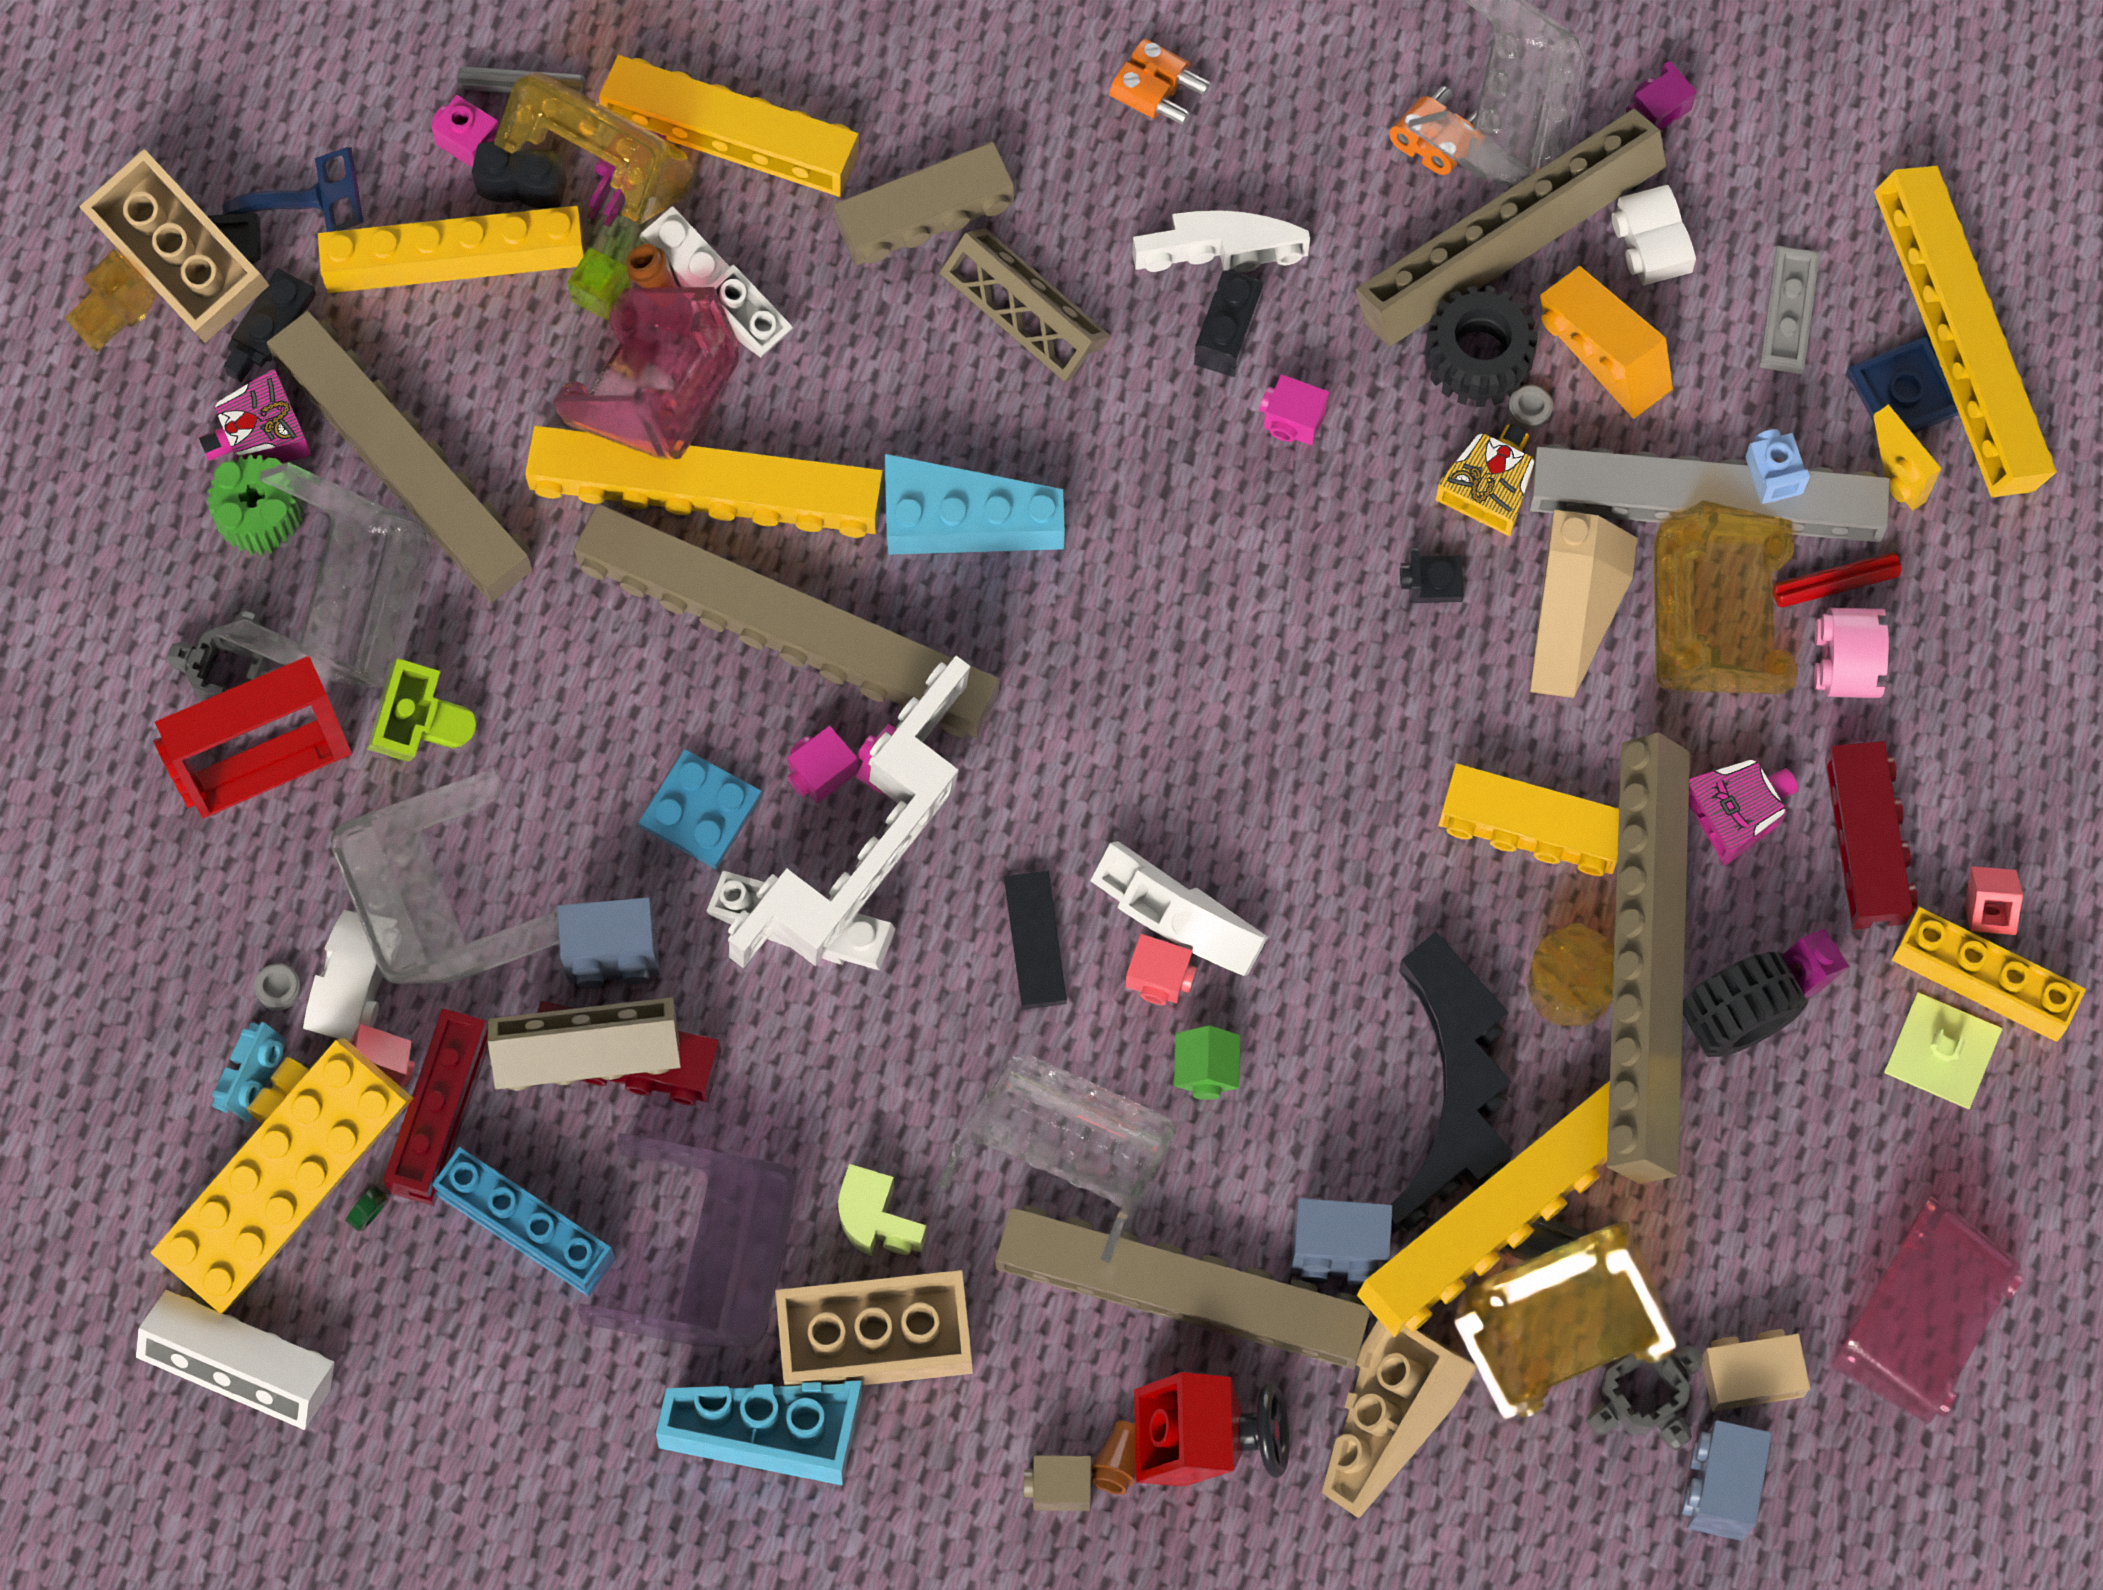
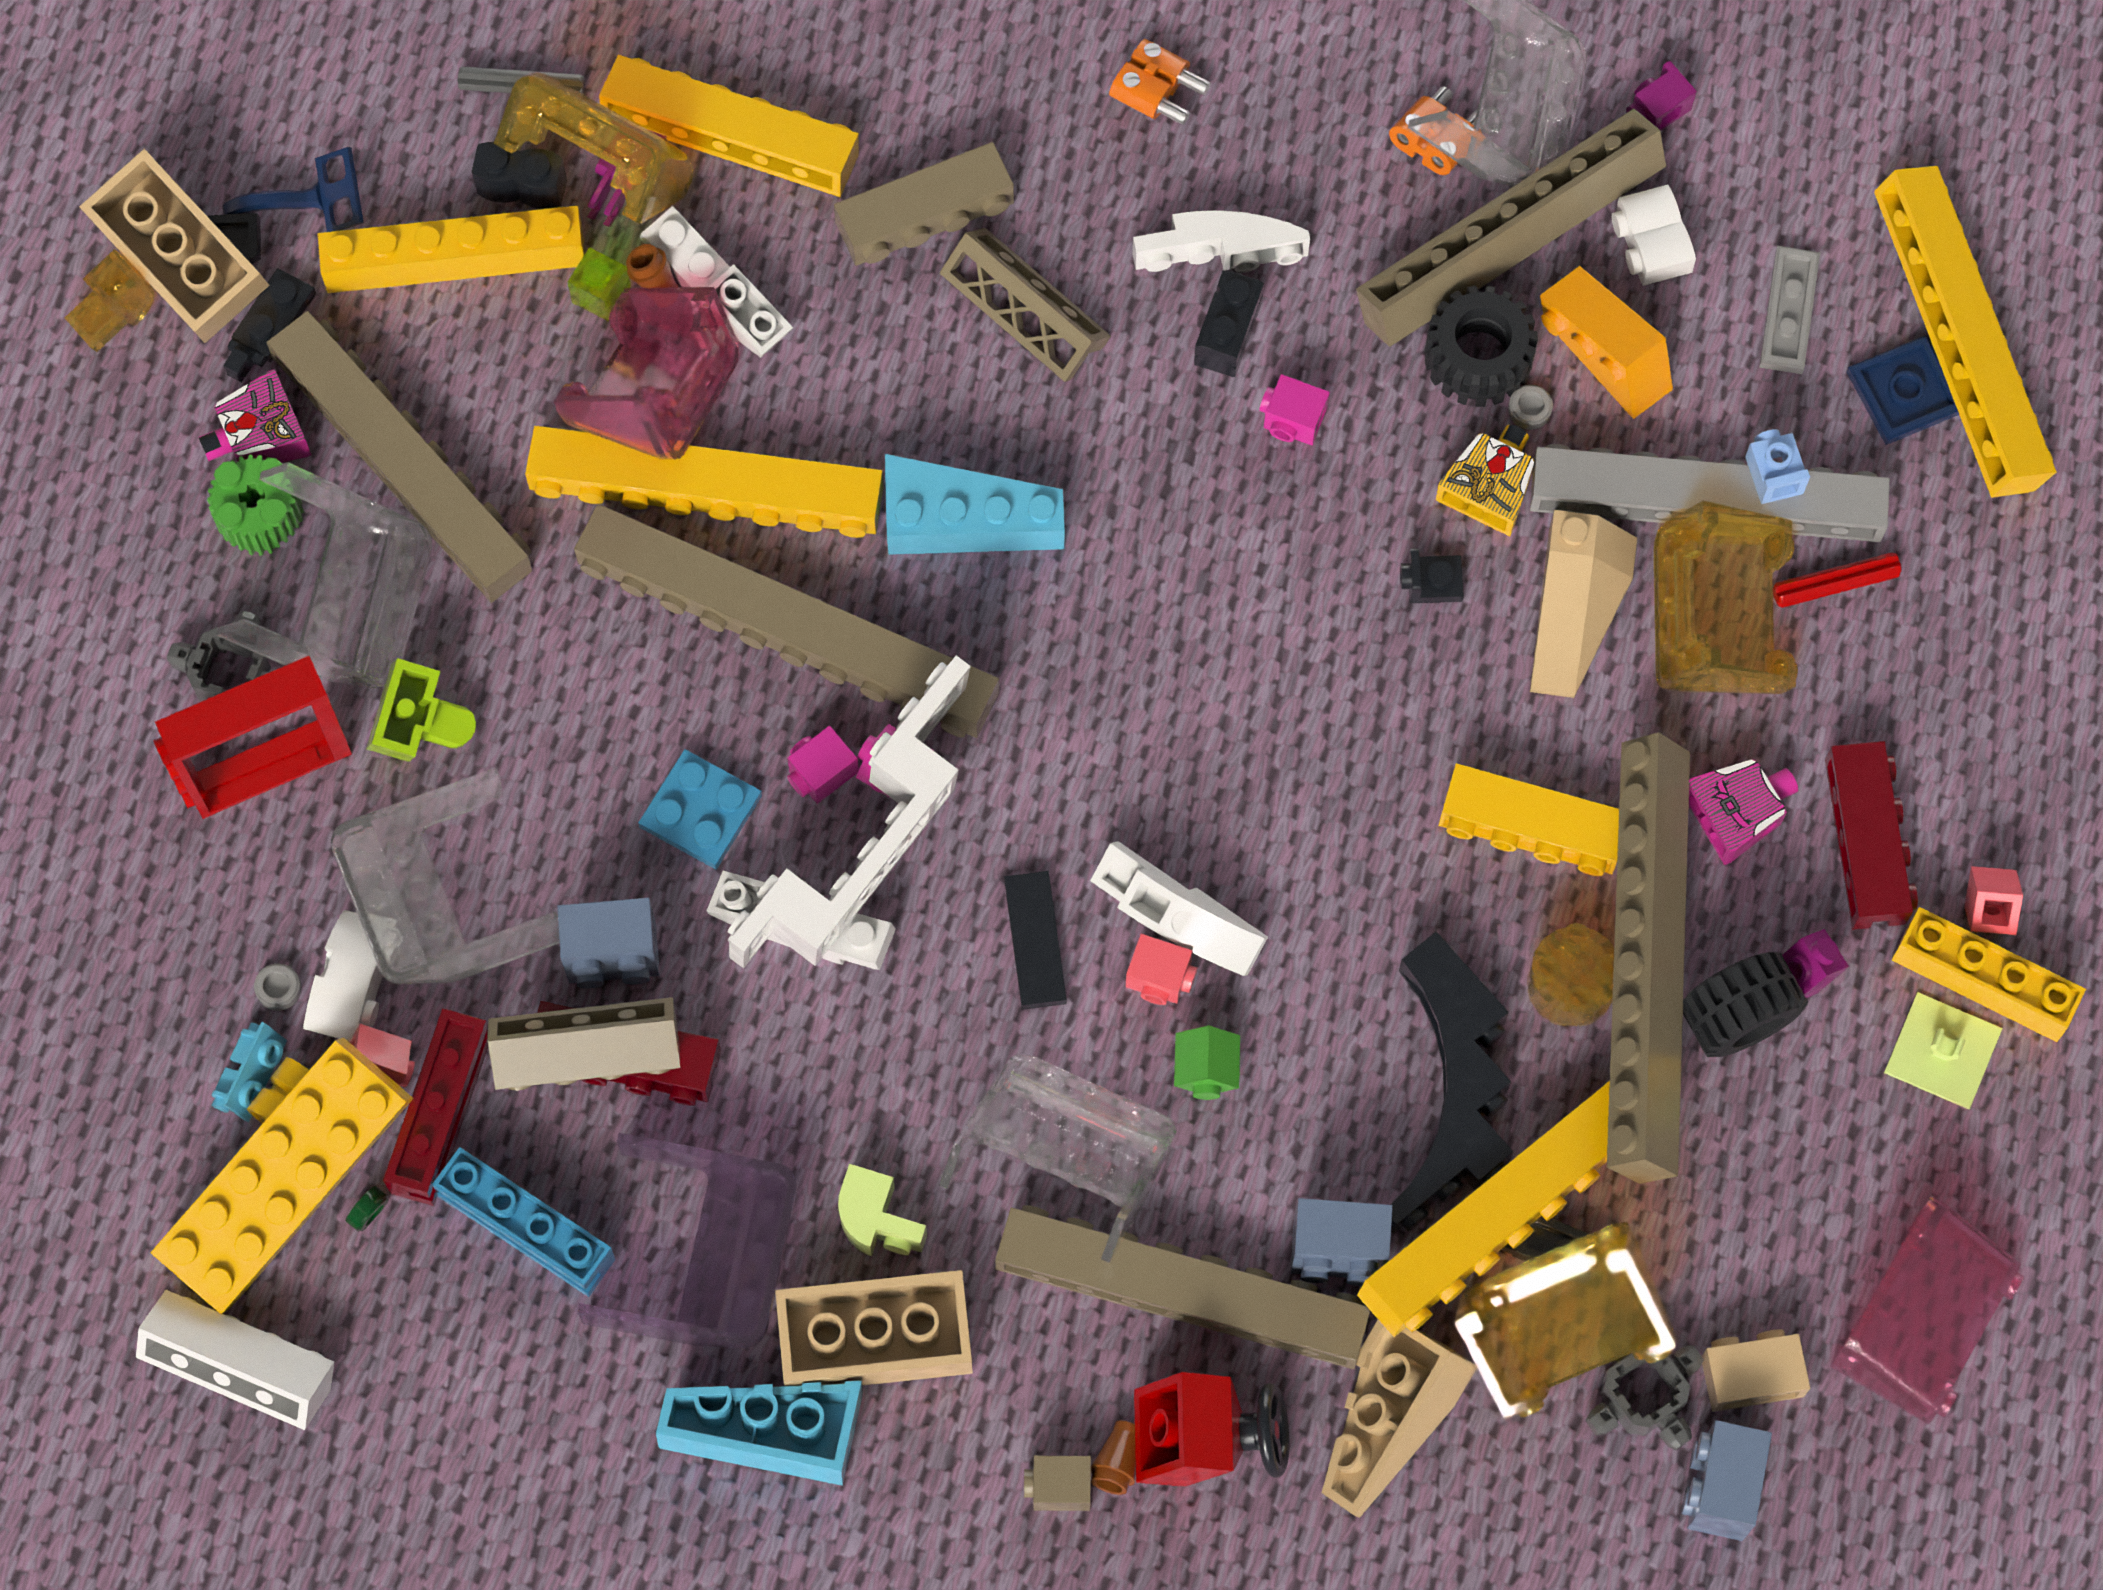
dark pink brick [431,95,502,167] -> none
bright pink brick [1814,607,1889,698] -> none
yellow wing [1873,404,1942,511] -> none

